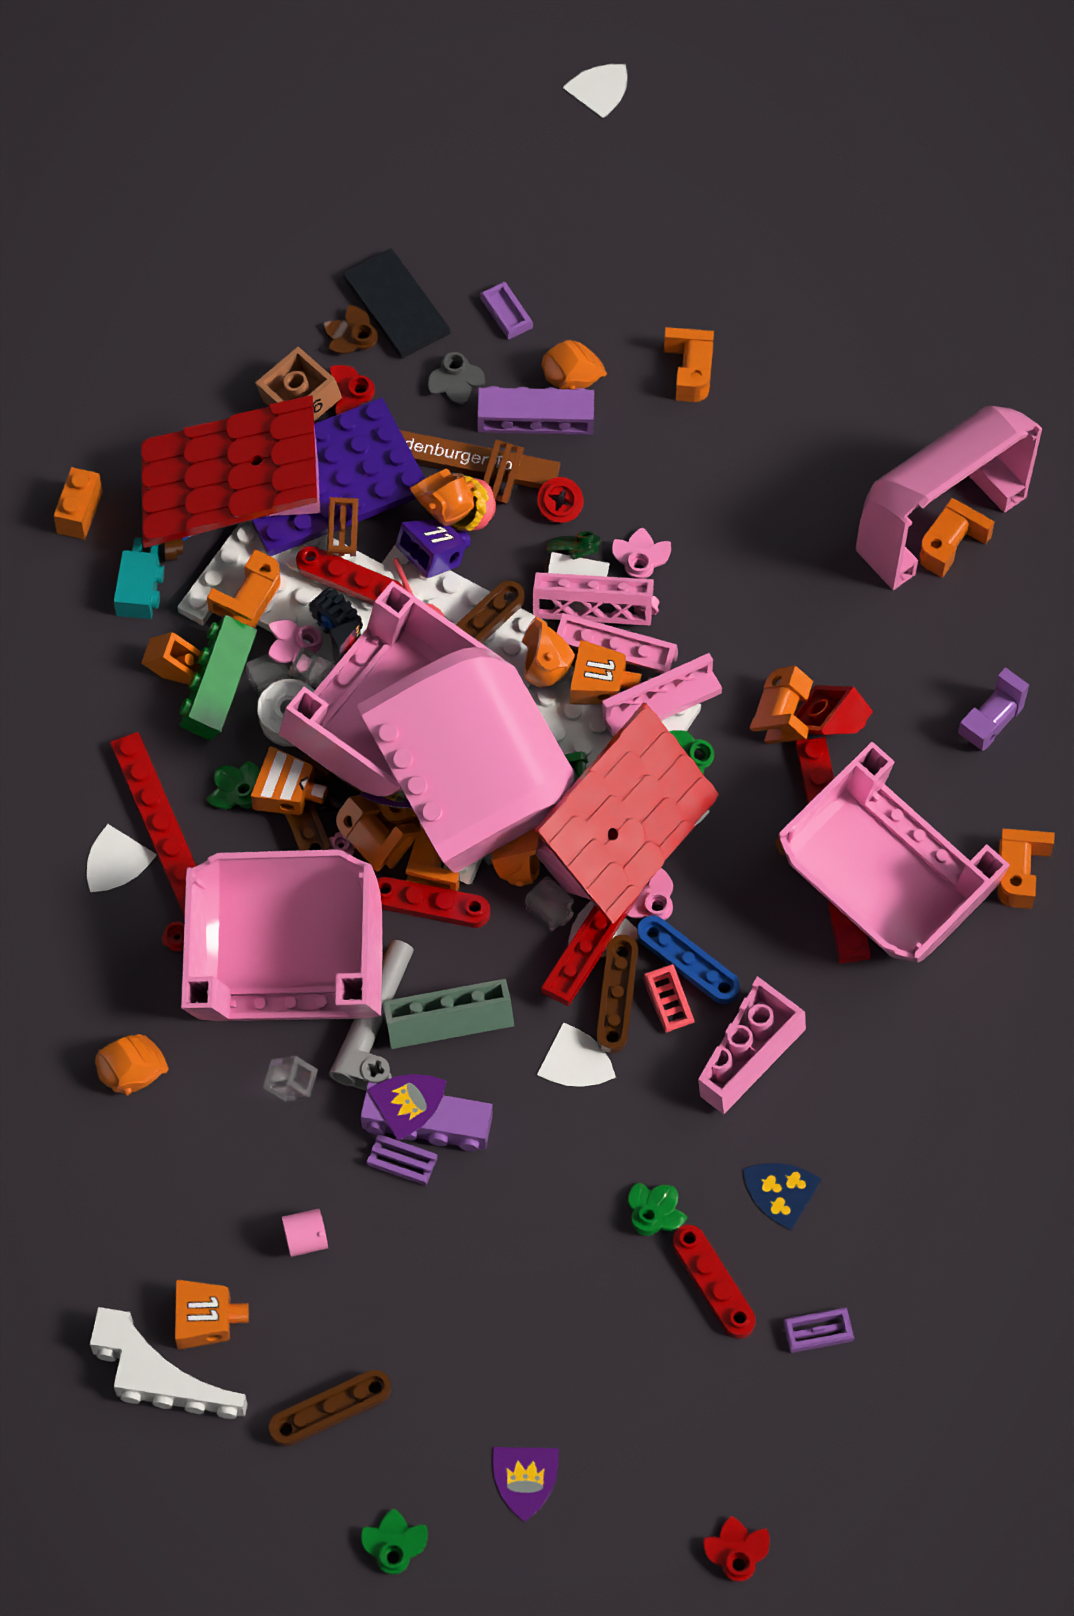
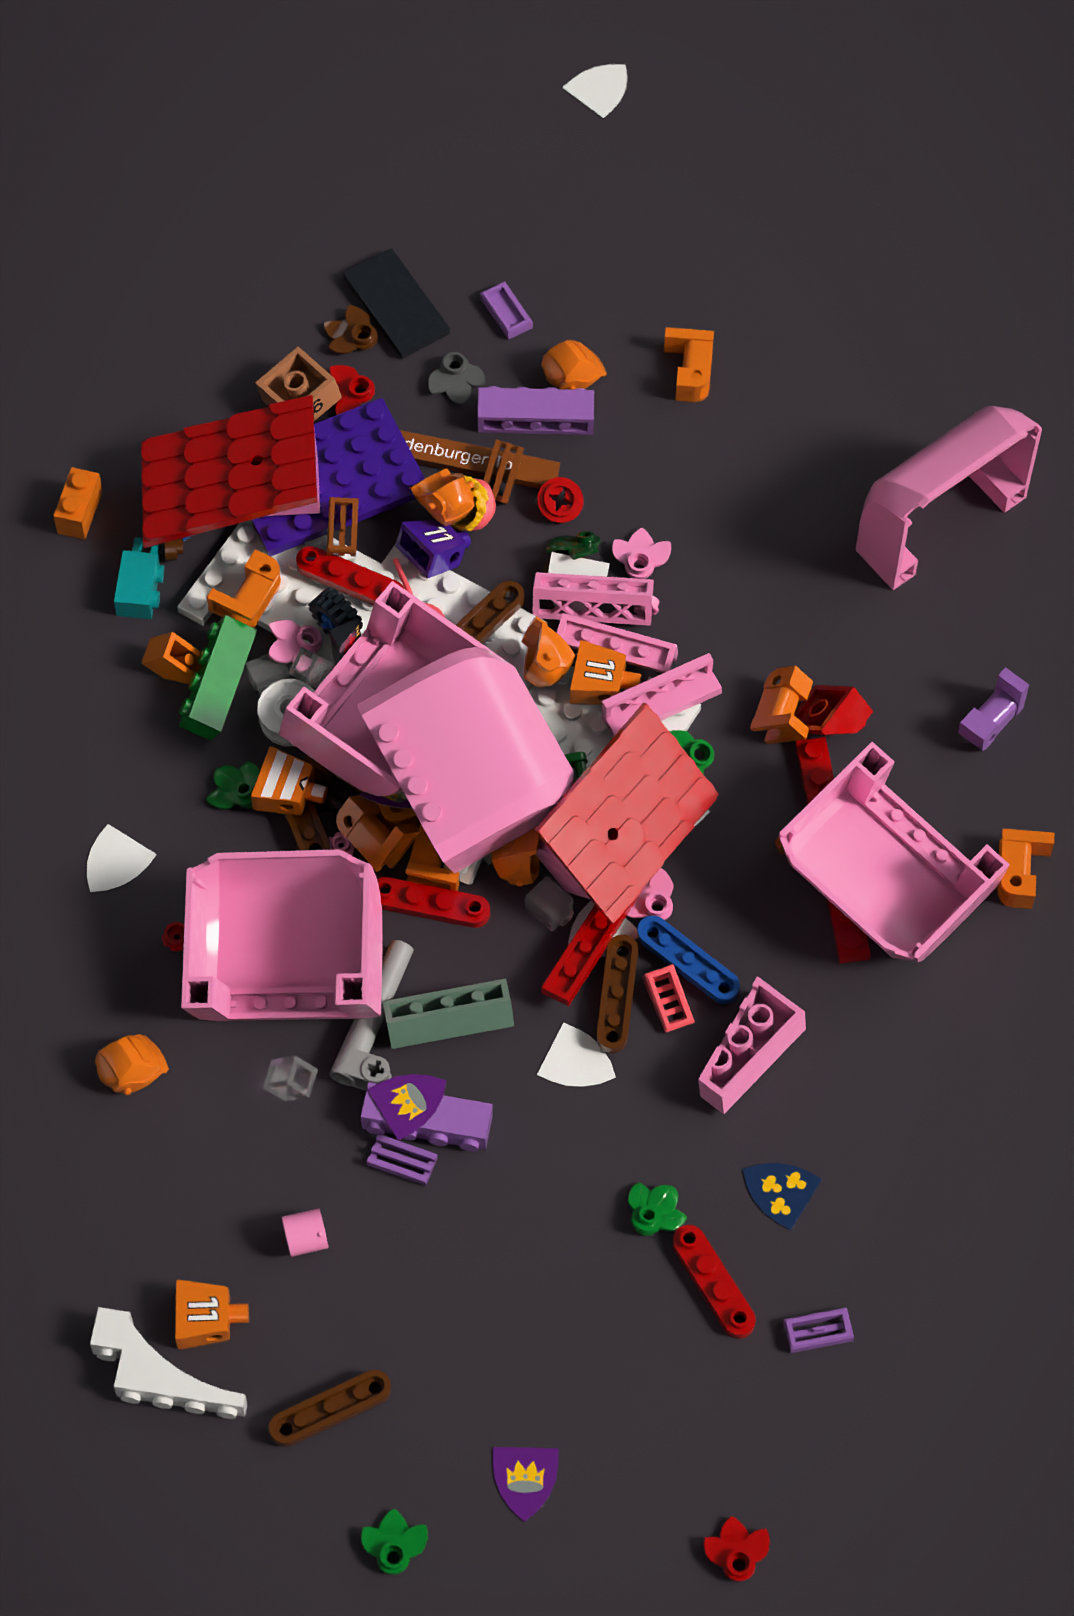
red plate [110,732,196,918] -> none
orange piece [919,498,995,578] -> none

